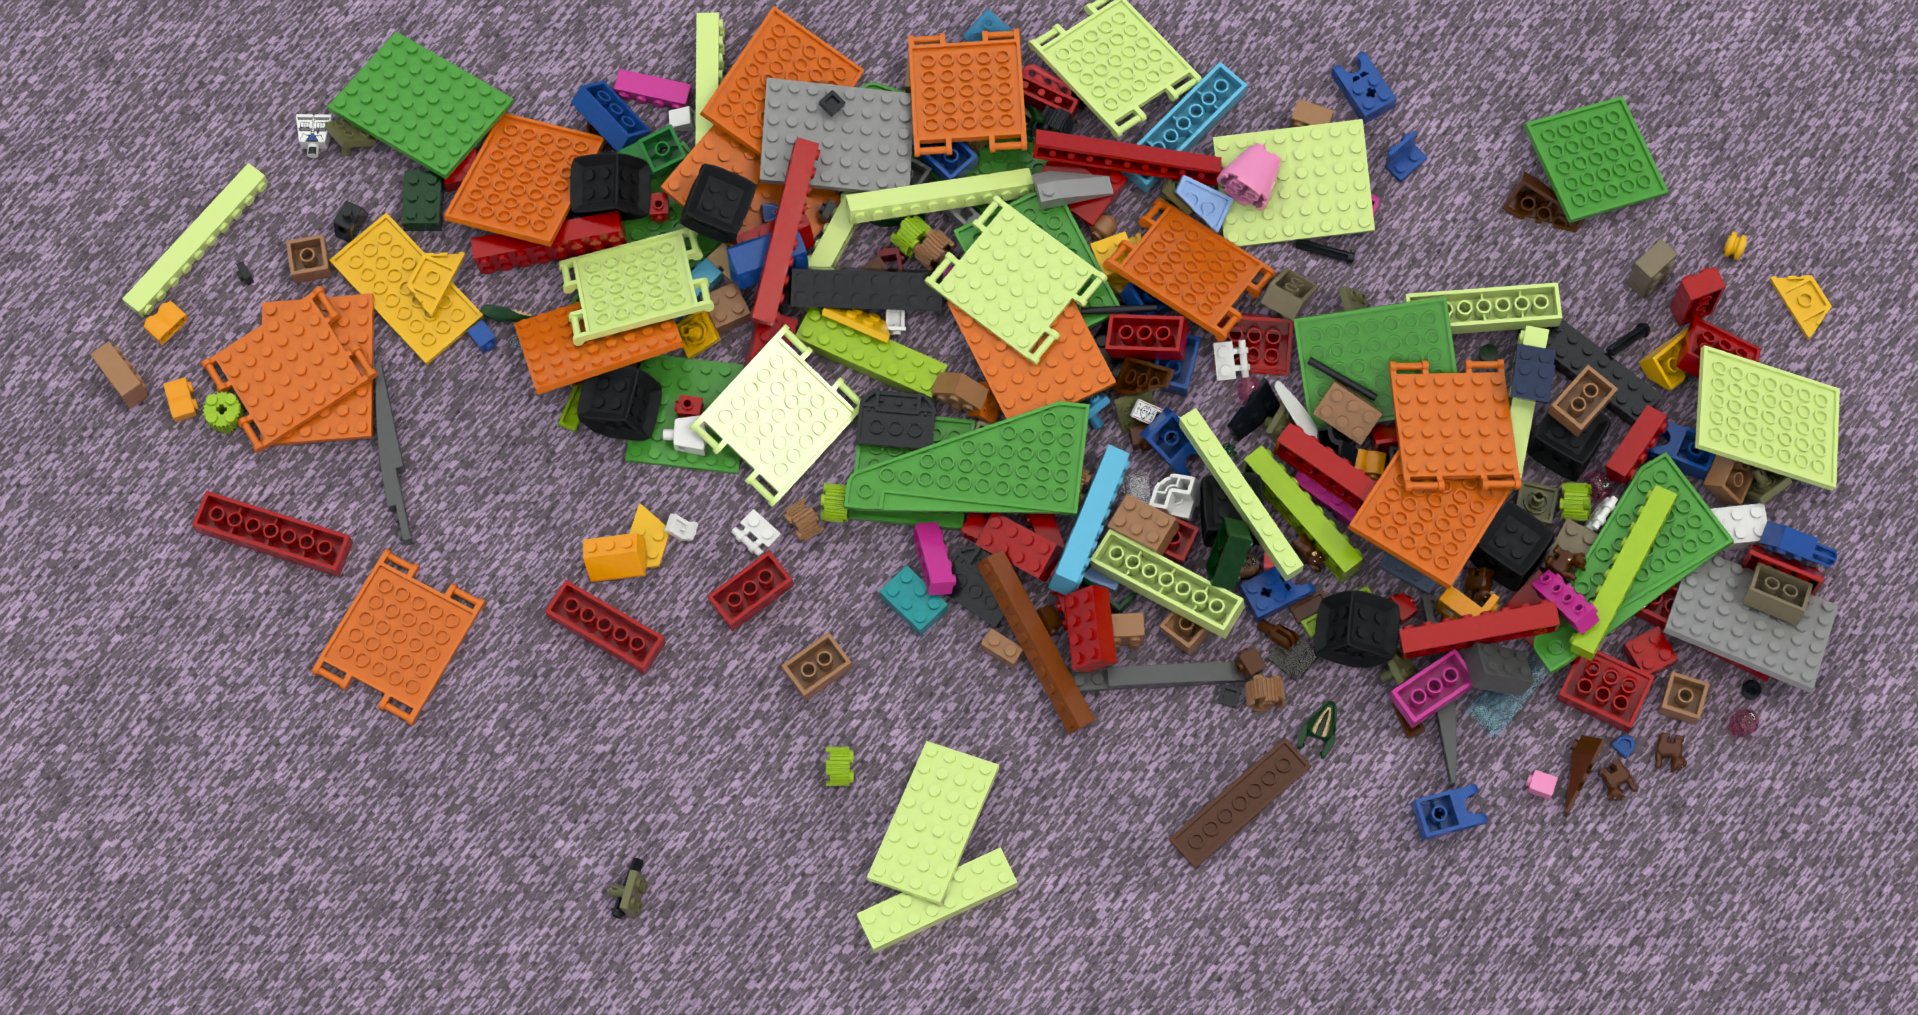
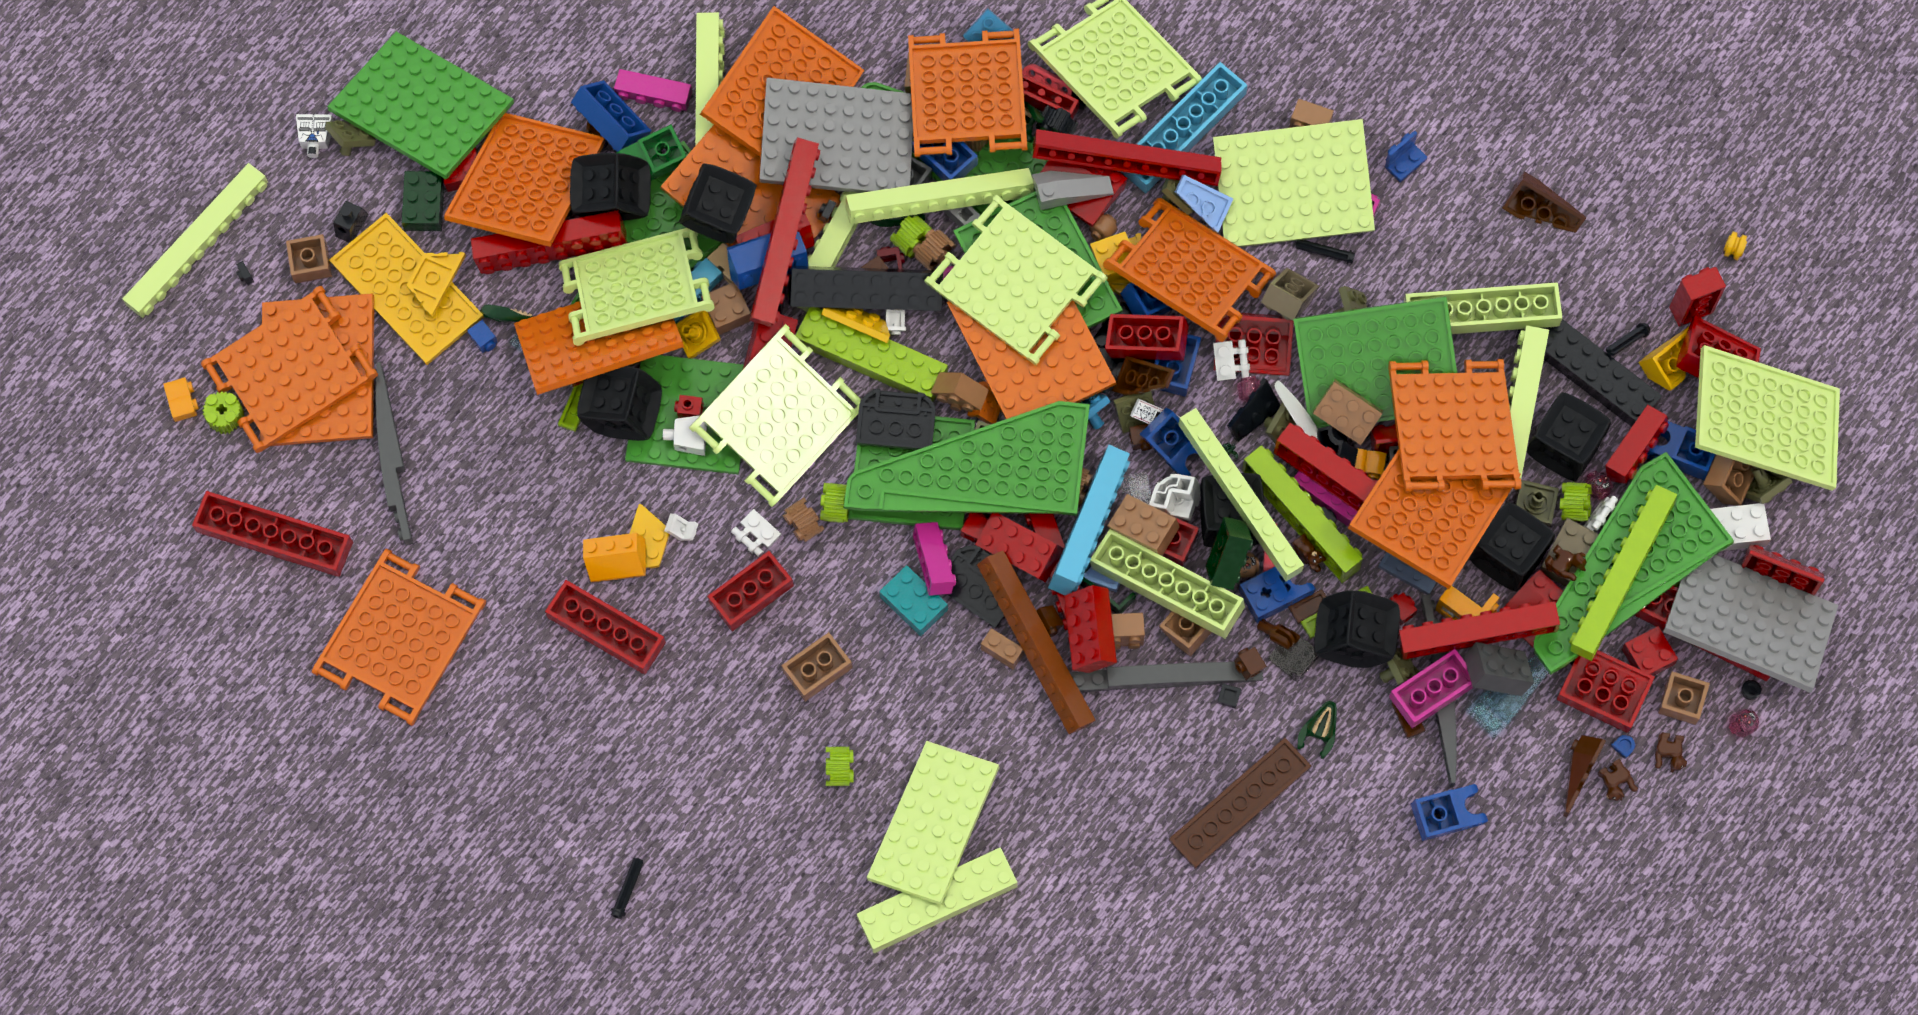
medium nougat brick [90,341,149,408] -> none
light orange brick [143,300,189,345] -> none
olive plate [608,870,648,918] -> none
red brick [649,192,670,223] -> none
white brick [669,106,696,131] -> none
blue tile [761,203,778,224] -> none
black plate [819,90,846,117] -> none
black bar [1081,304,1157,315] -> none
bright pink cone [1217,143,1281,210] -> none
medium nougat brick [1245,675,1286,712] -> none
black bar [1307,357,1377,401] -> none
blue brick [1331,51,1397,125] -> none
reddish brown animal [1465,567,1495,604] -> none
dark green tile [1479,344,1498,361] -> none
dark blue bracket [1510,344,1556,404] -> none
bright green plate [1523,96,1669,223] -> none
bright pink brick [1526,770,1558,800] -> none
dark pink brick [1531,570,1600,635] -> none
medium nougat brick [1548,365,1618,437] -> none
dark tan brick [1627,239,1678,298] -> none
dark tan brick [1742,562,1813,626] -> none
blue brick [1759,521,1837,567] -> none
yellow wing [1769,275,1832,340] -> none

